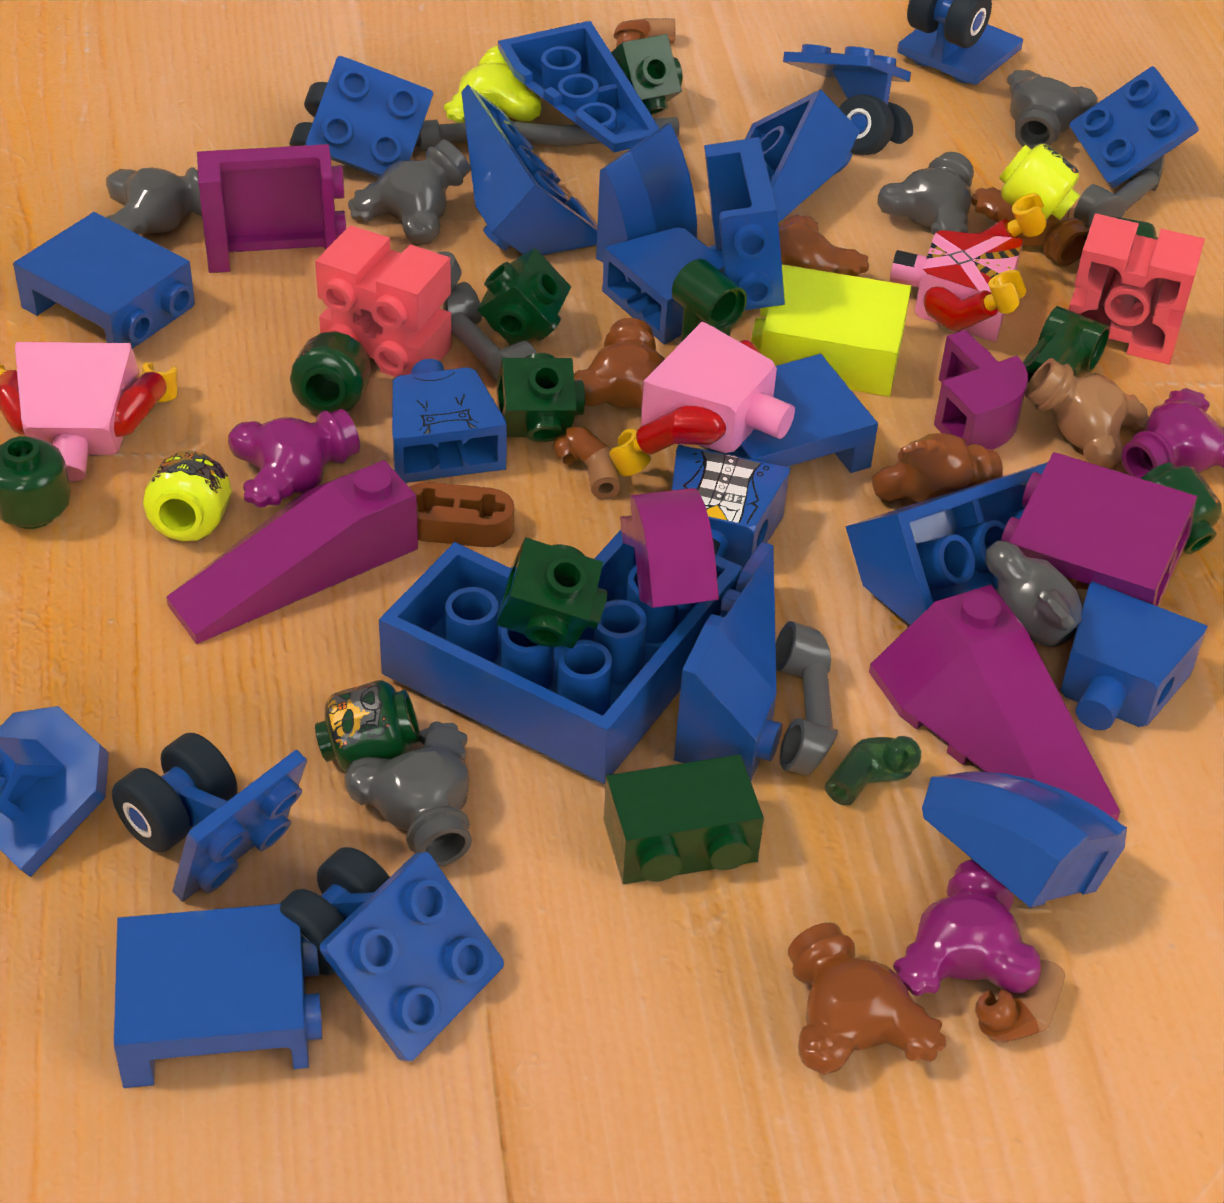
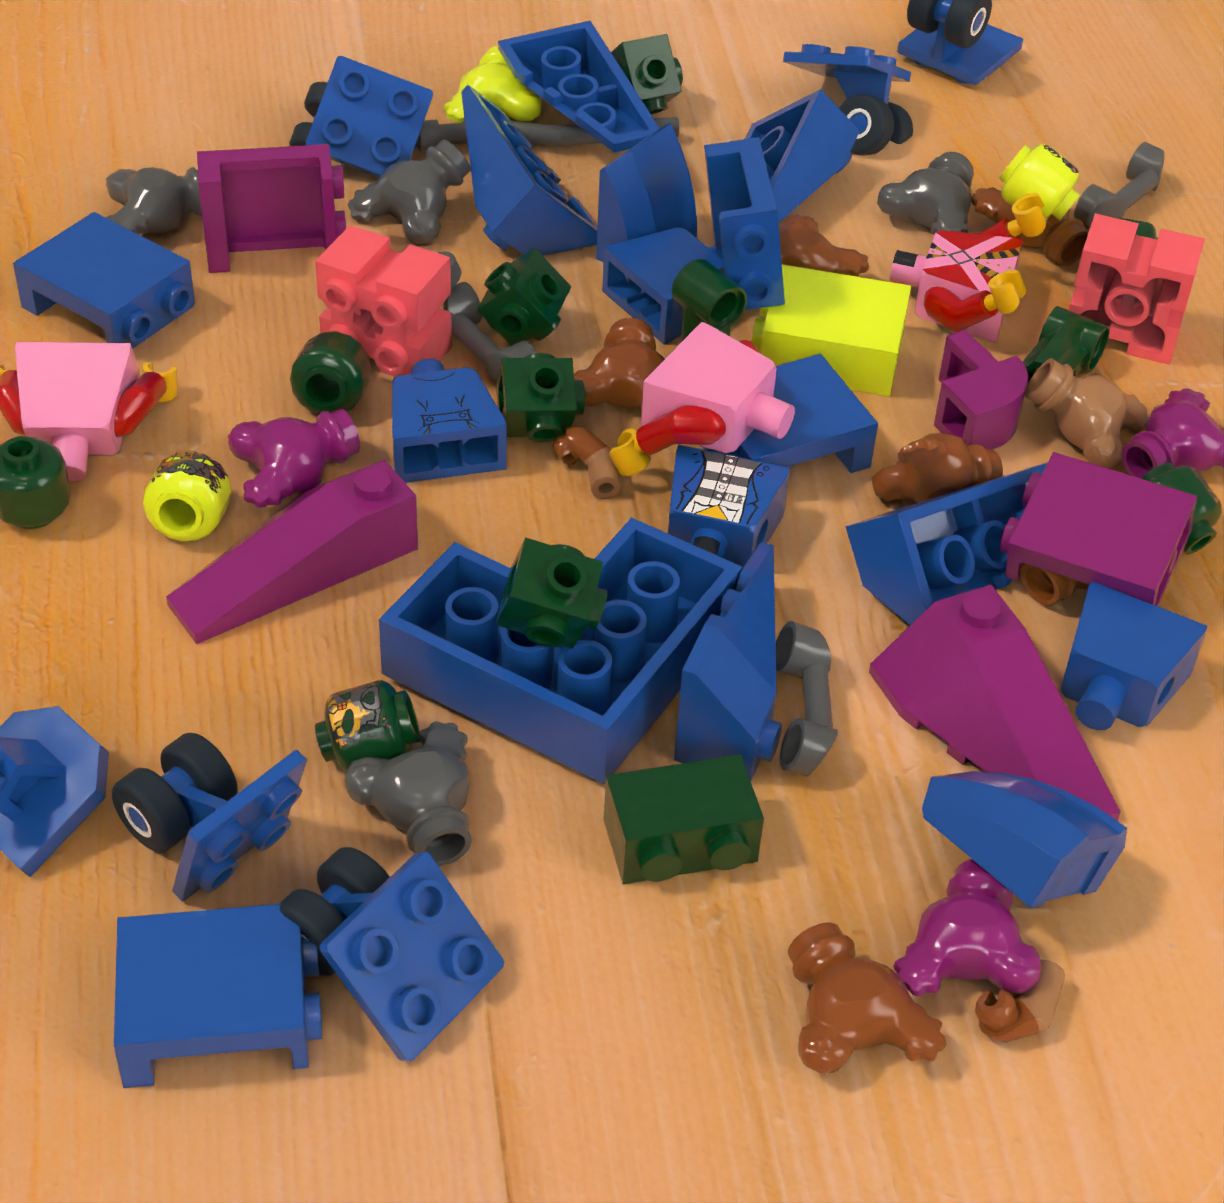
dark orange beam [409,482,515,547] -> none
arm [613,18,676,47] -> none
magenta brick [620,488,719,608] -> none
clear green arm [825,736,922,806] -> none
dark grey animal [985,541,1082,647] -> none
dark grey animal [1007,70,1098,149] -> none
blue plate [1069,66,1199,188] -> none

